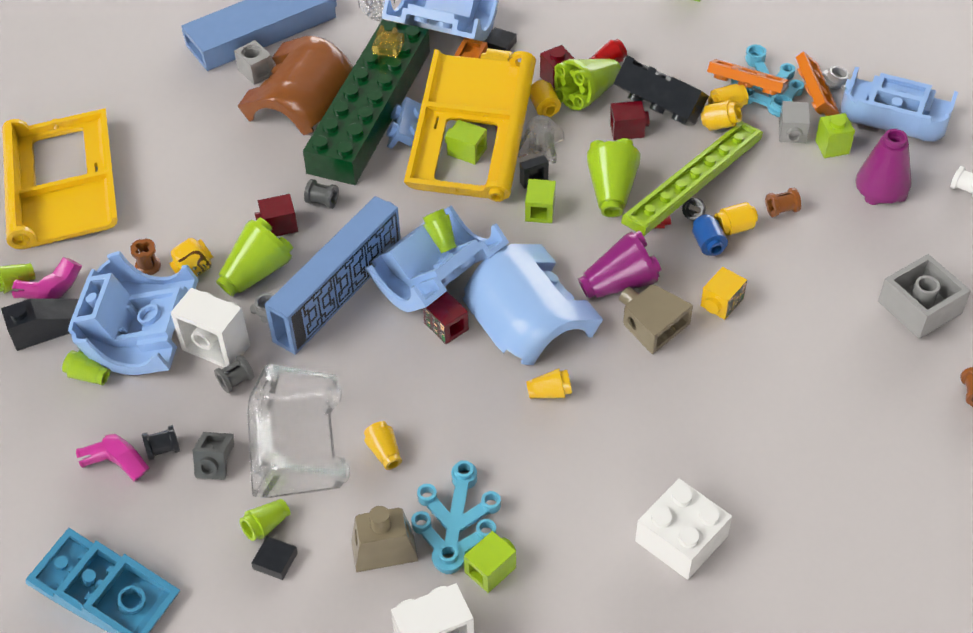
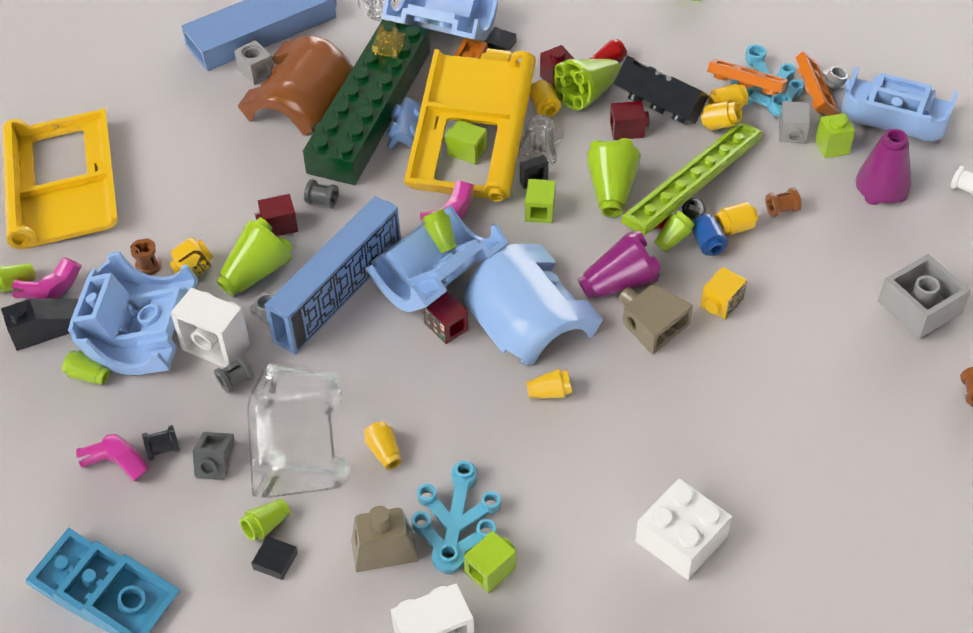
none -> dark pink arm [420,180,474,224]
none -> lime cone [654,210,695,253]

